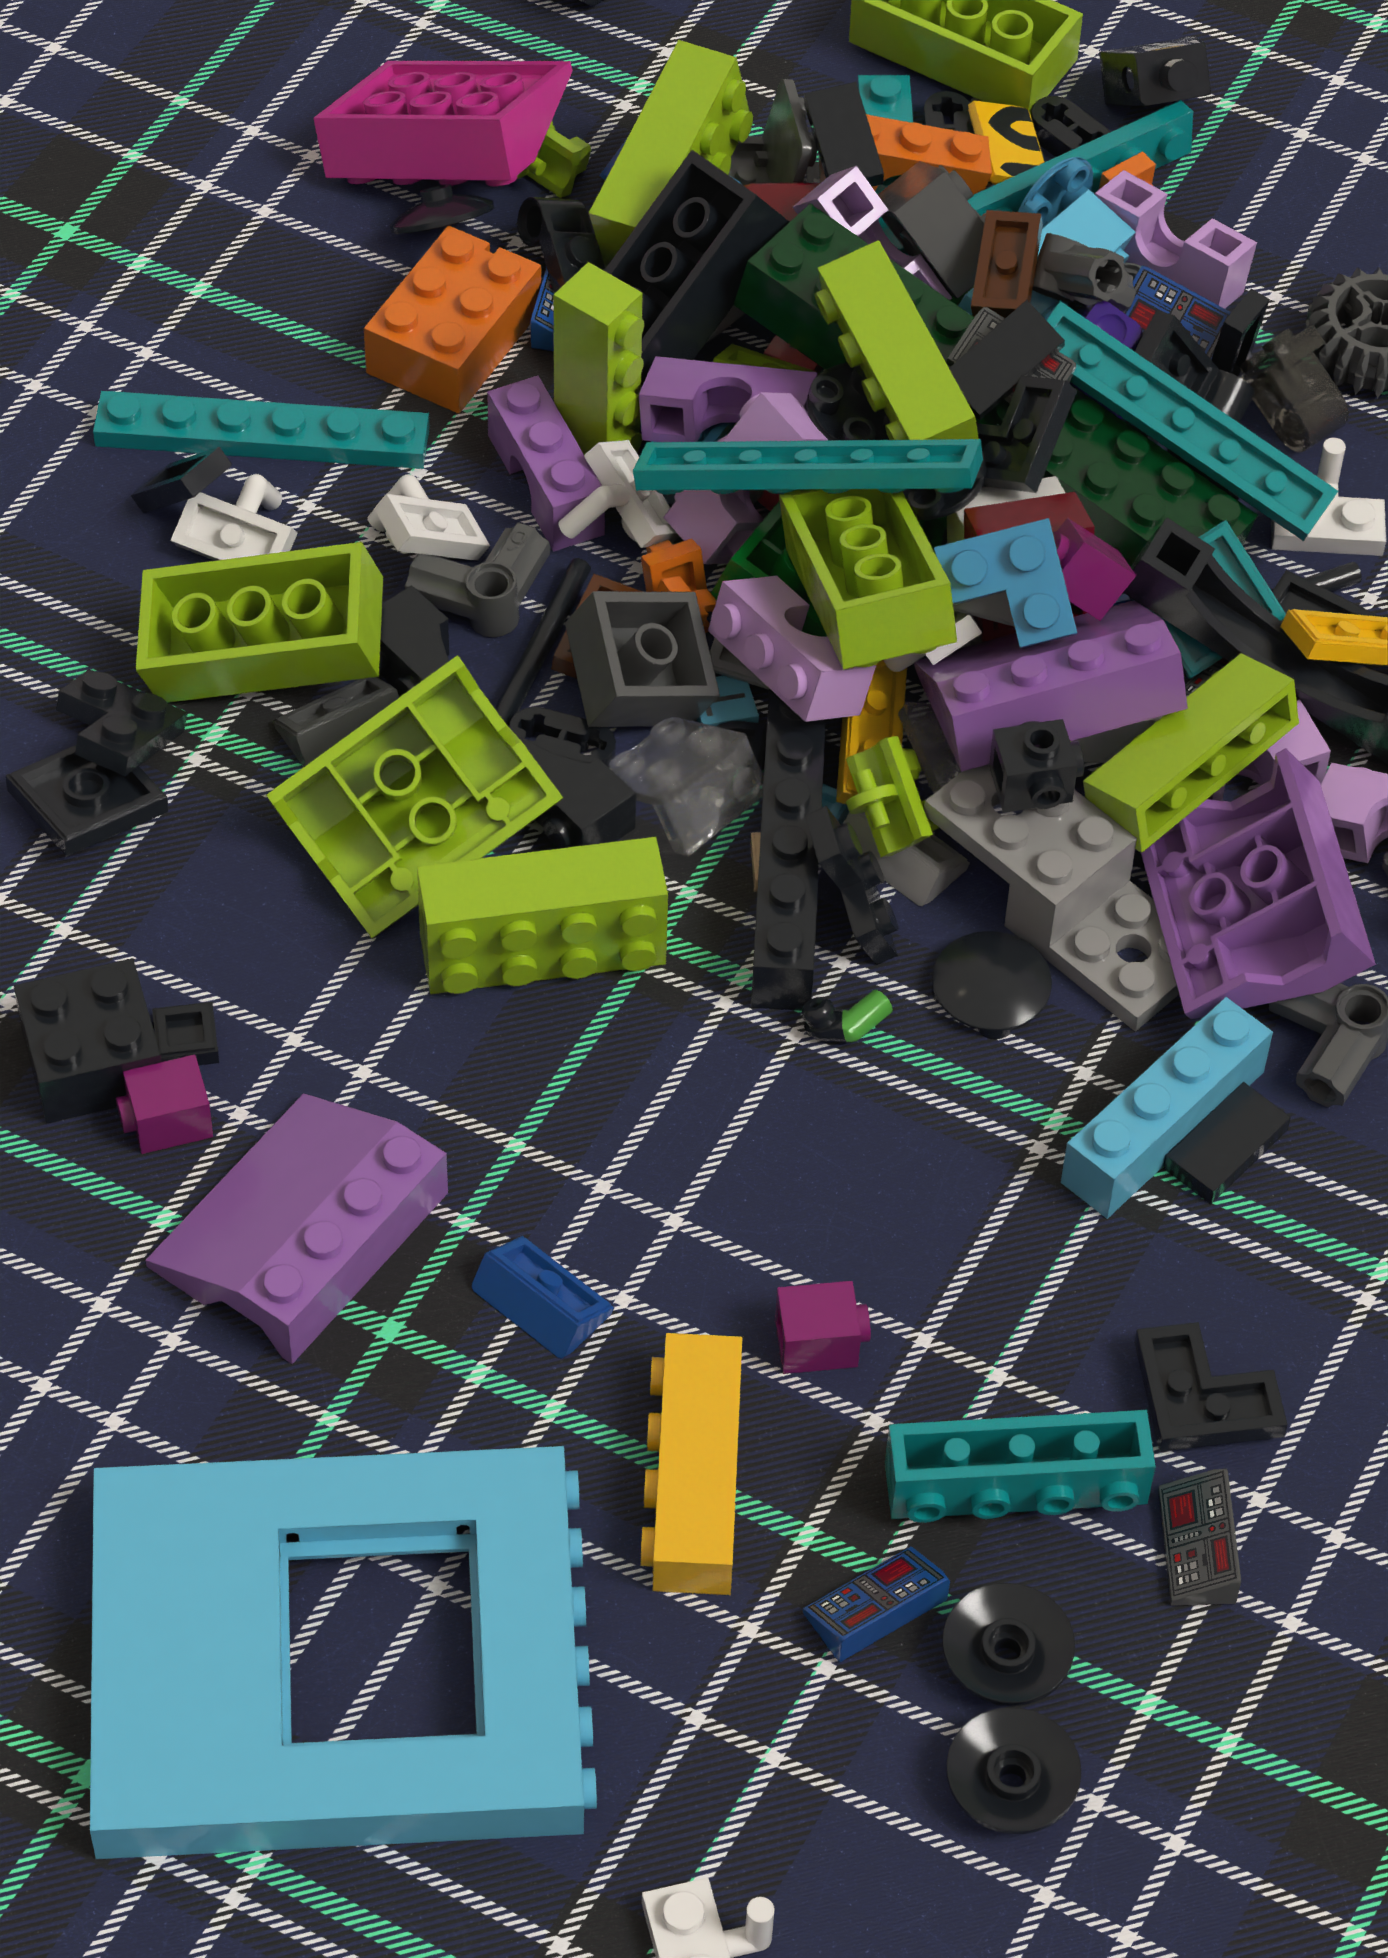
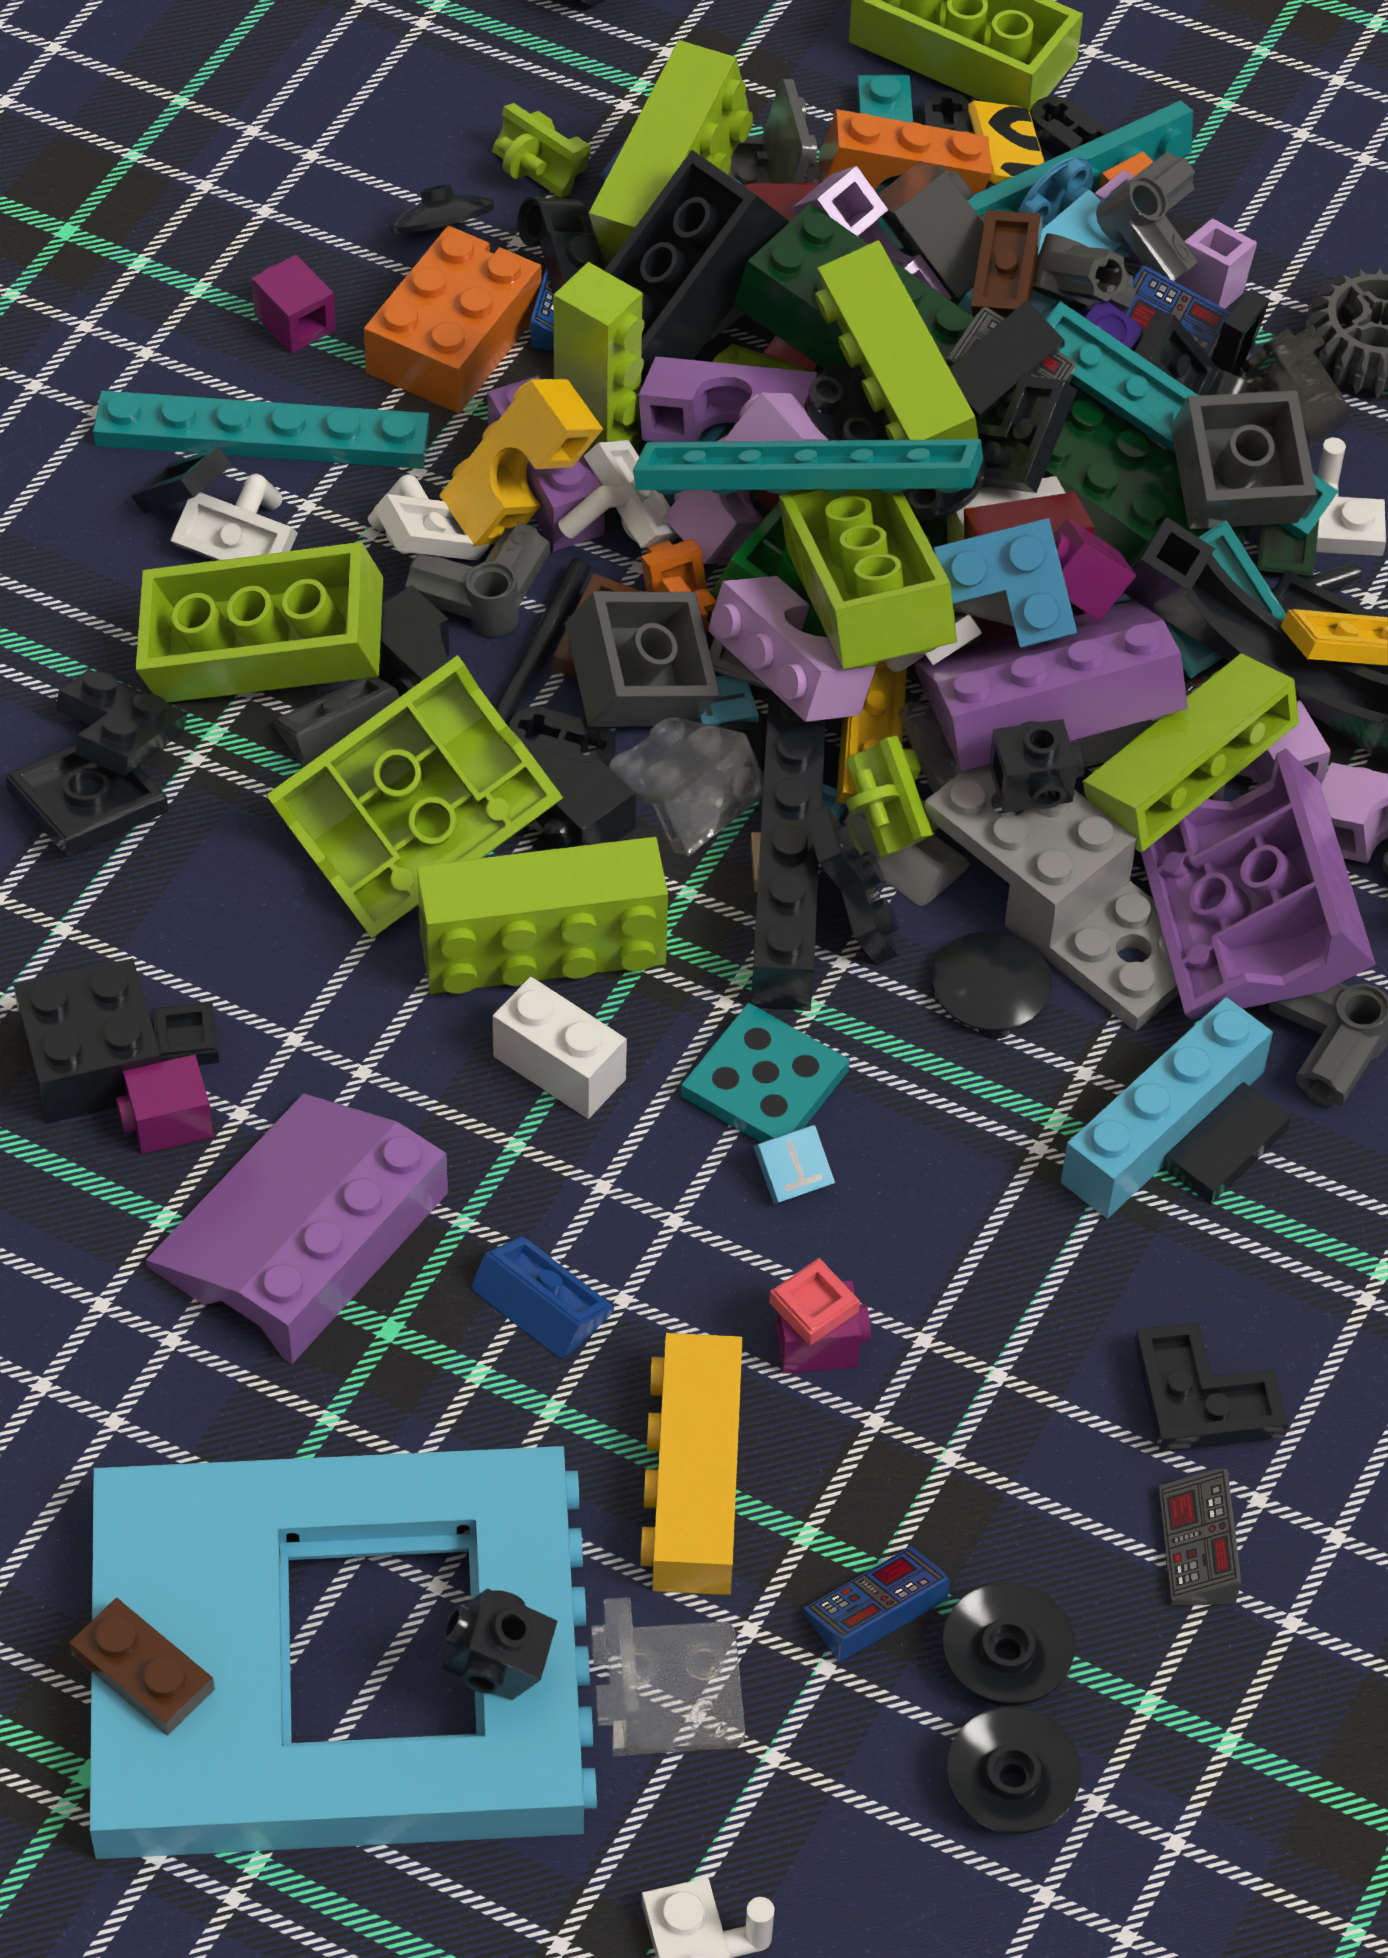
dark pink slope [313,61,572,186] -> none
arm [802,990,893,1043] -> none
black tile [804,82,884,187] -> none
teal brick [885,1410,1156,1523] -> none
black torso [1099,36,1211,106] -> none
none -> reddish brown plate [69,1597,215,1736]
none -> magenta brick [252,255,336,354]
none -> yellow arch [439,379,603,546]
none -> black brick [442,1588,558,1700]
none -> white brick [493,976,627,1119]
none -> clear bracket [591,1598,745,1756]
none -> teal tile [681,1003,850,1143]
none -> medium azure tile [753,1125,835,1204]
none -> coral tile [769,1258,860,1346]
none -> dark grey piece [1096,152,1198,281]
none -> dark grey brick [1171,390,1317,529]
none -> dark green tile [1256,520,1319,576]

